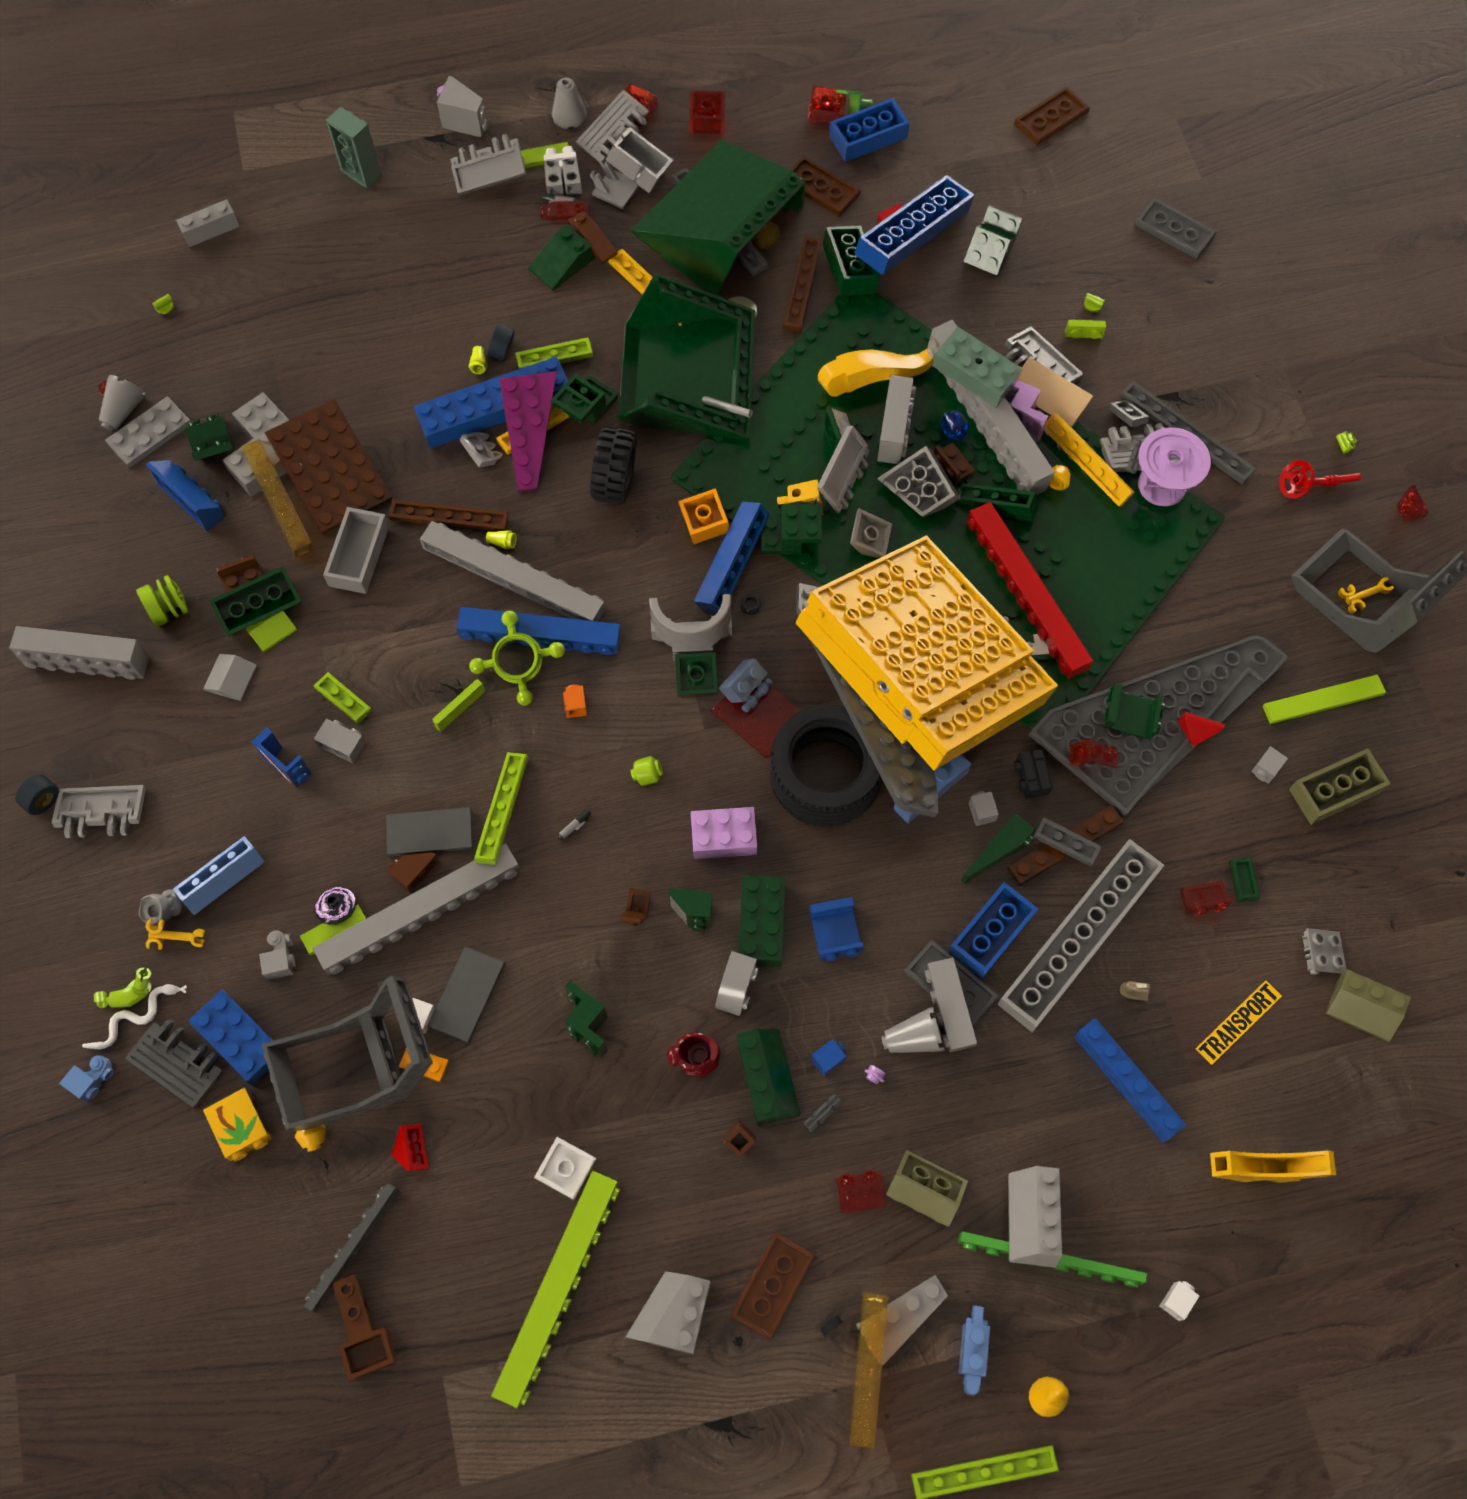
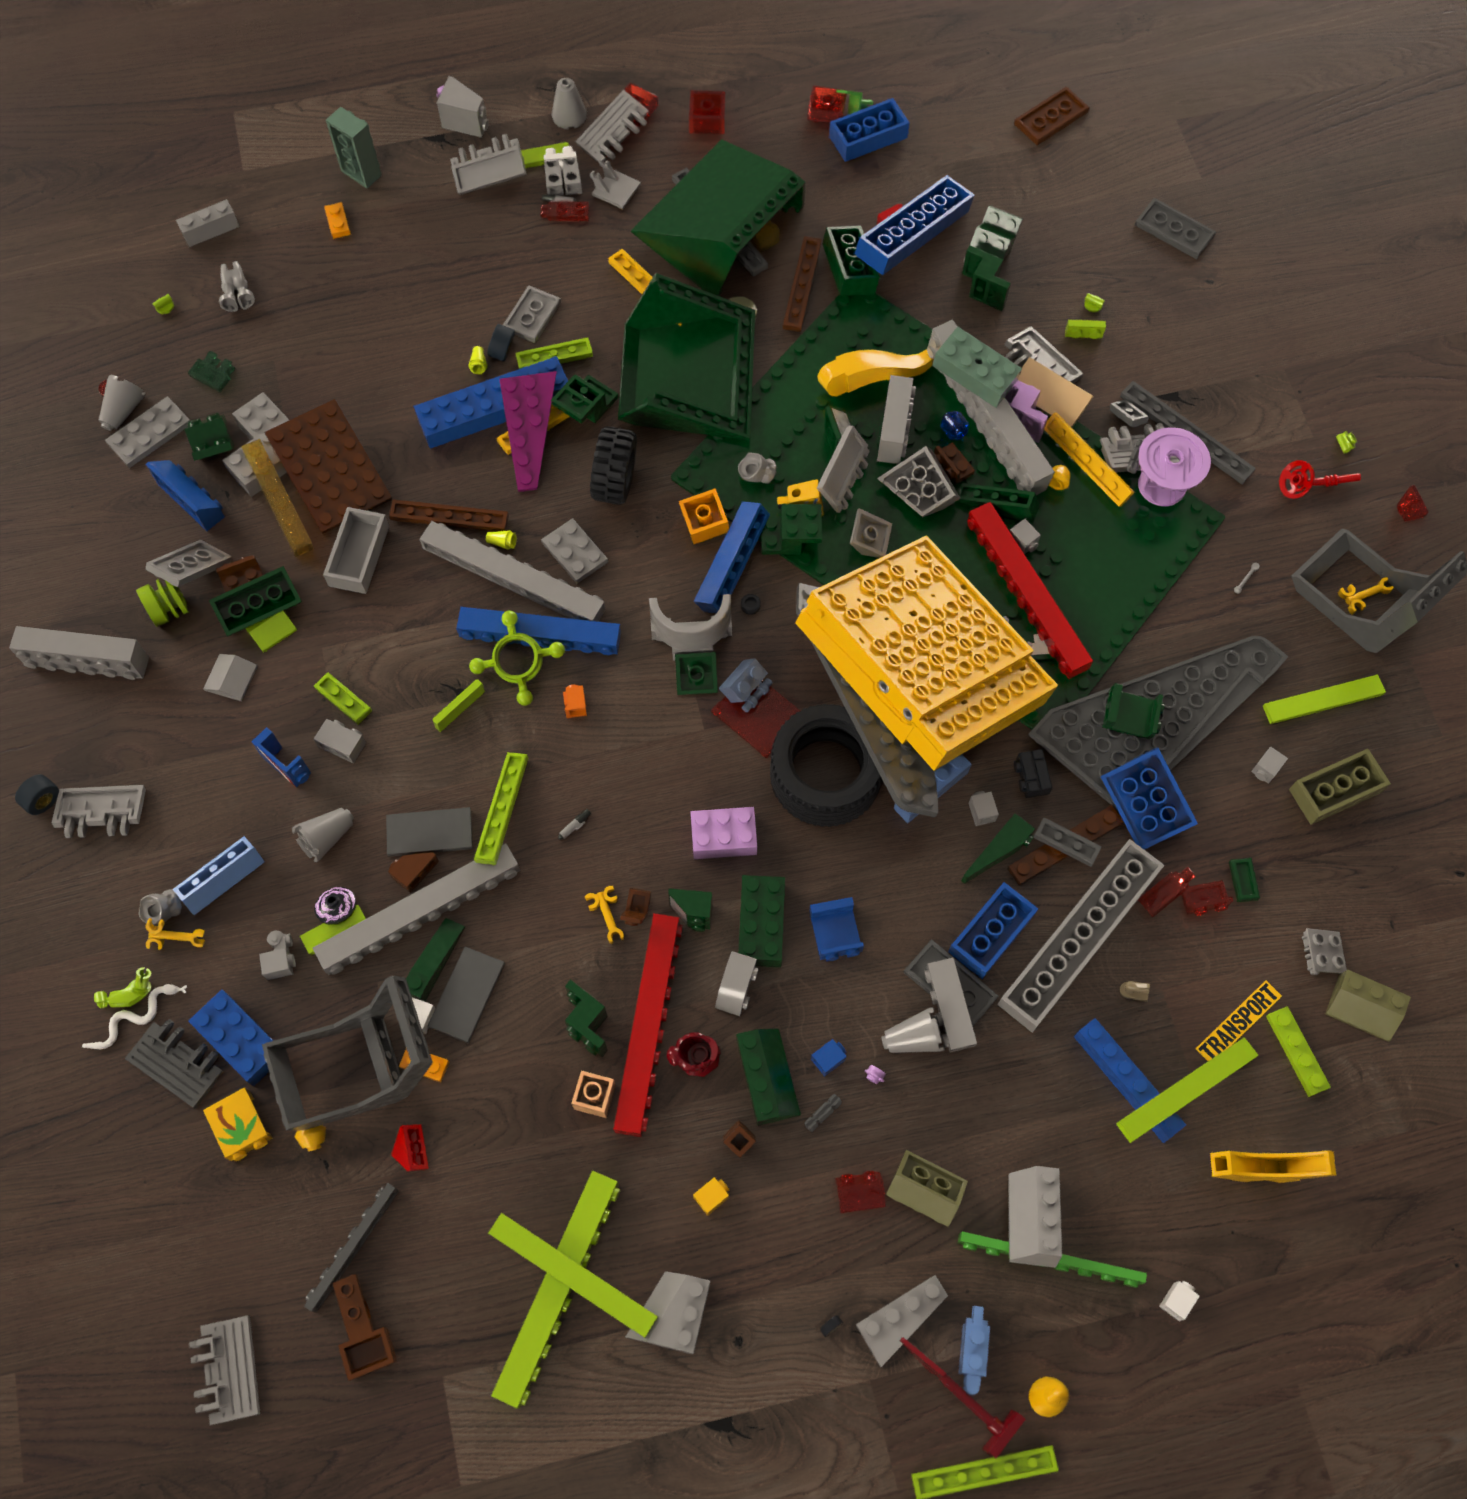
medium blue brick [59,1056,114,1103] -> none
light grey plate [460,432,503,468] -> none
dark green slope [528,225,593,291] -> none
white tile [534,1137,597,1200] -> none
reddish brown slope [569,211,618,263] -> none
light grey piece [606,127,673,193] -> none
lime head [631,756,663,786] -> none
light grey bar [702,396,753,418] -> none
reddish brown tile [730,1232,815,1341] -> none
reddish brown tile [790,156,861,217] -> none
clear yellow brick [849,1291,888,1449] -> none
clear red bracket [1070,739,1118,768] -> none
red slope [1178,712,1225,747] -> none
none -> light grey plate [146,540,232,587]
none -> clear green plate [187,351,235,392]
none -> light grey hinge [189,1315,260,1425]
none -> light grey piece [219,261,255,312]
none -> light grey cone [292,808,354,862]
none -> light orange plate [324,202,351,239]
none -> dark green slope [406,918,465,1002]
none -> lime tile [488,1213,658,1338]
none -> light grey tile [503,285,561,343]
none -> light grey plate [541,518,608,584]
none -> light nougat head [571,1071,616,1118]
none -> yellow bar [585,886,624,944]
none -> red brick [613,913,683,1137]
none -> yellow brick [693,1177,729,1216]
none -> light grey hair [738,453,777,484]
none -> dark red piece [900,1337,1026,1458]
none -> dark green bracket [962,245,1011,311]
none -> light grey brick [1010,519,1041,554]
none -> blue slope [1100,747,1198,849]
none -> lime tile [1116,1037,1259,1143]
none -> clear red hinge [1138,867,1195,917]
none -> light grey hinge [1234,563,1260,594]
none -> lime plate [1266,1006,1331,1097]

